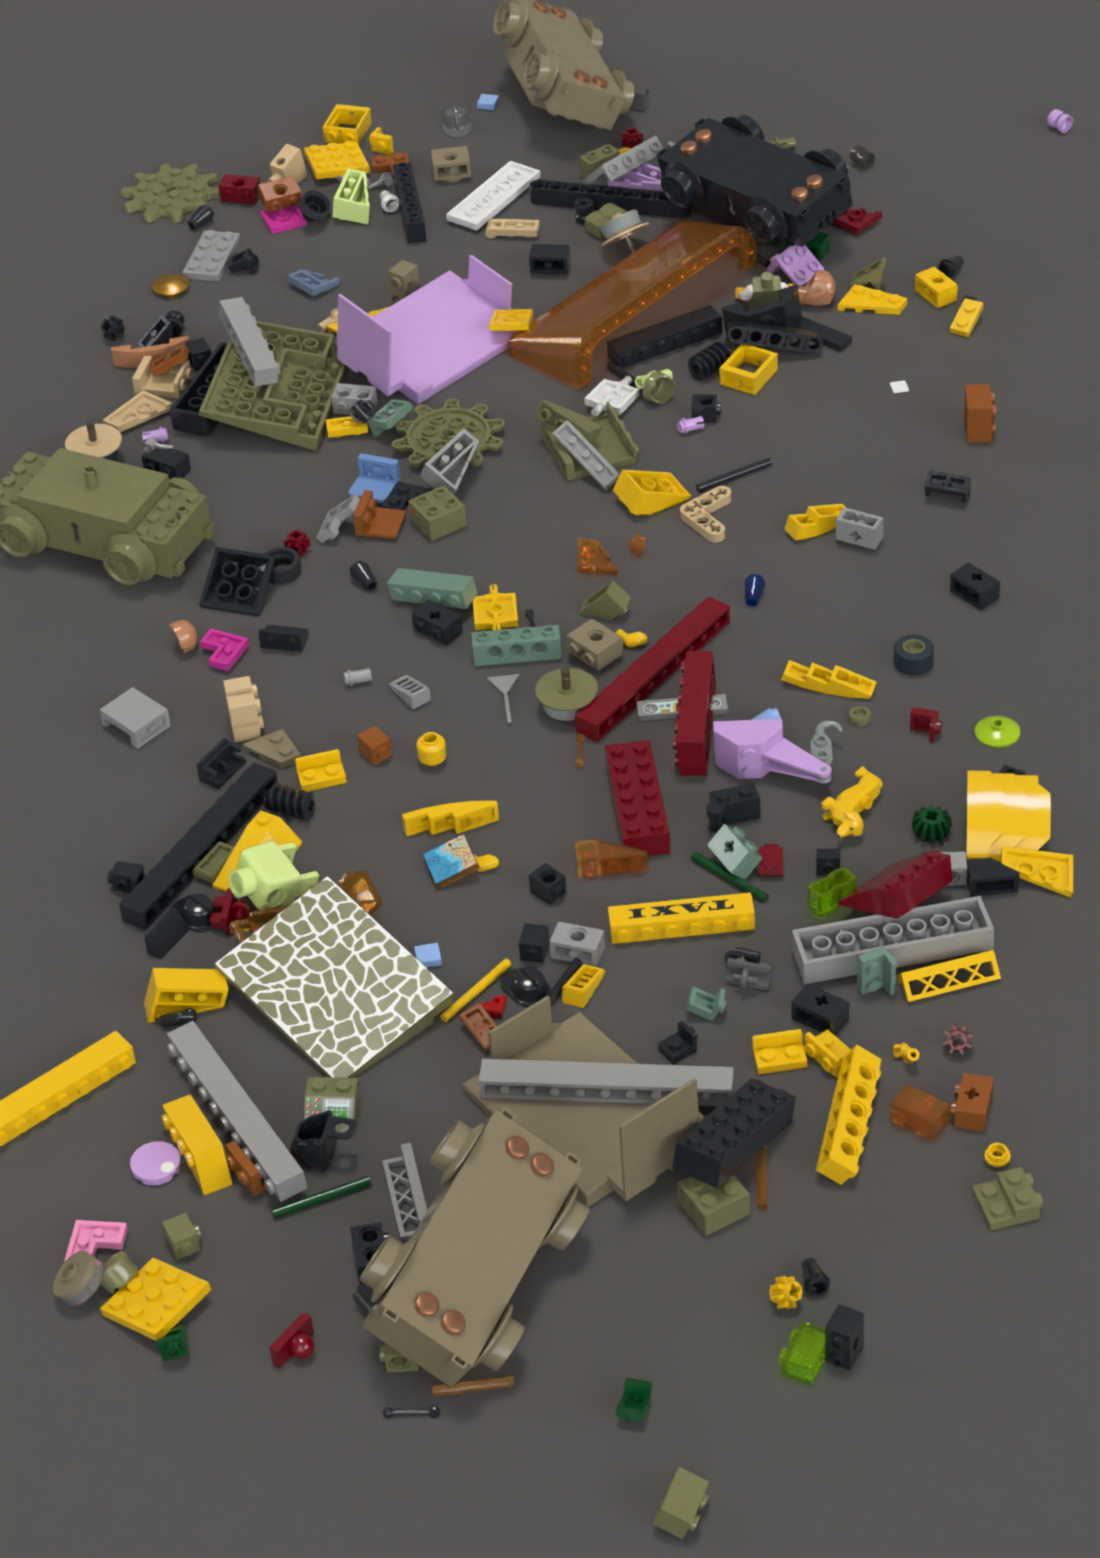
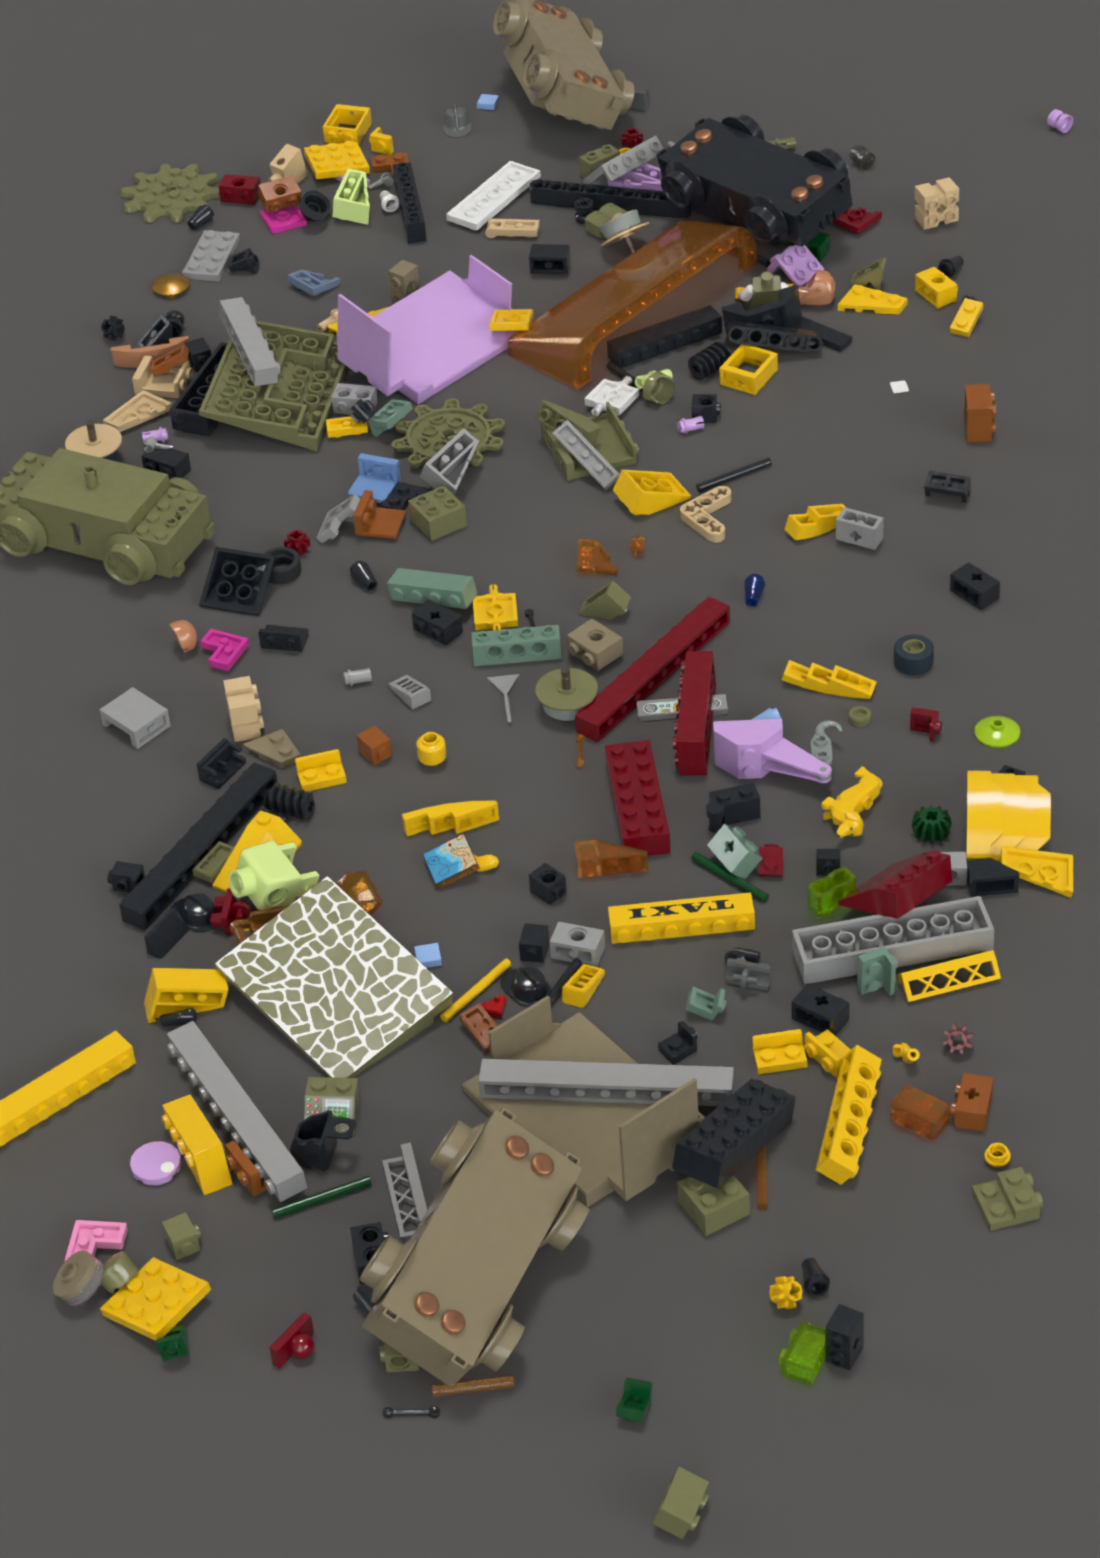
dark tan brick [431,146,471,182] -> none
yellow arm [616,629,648,648] -> none
none -> tan brick [914,177,959,230]

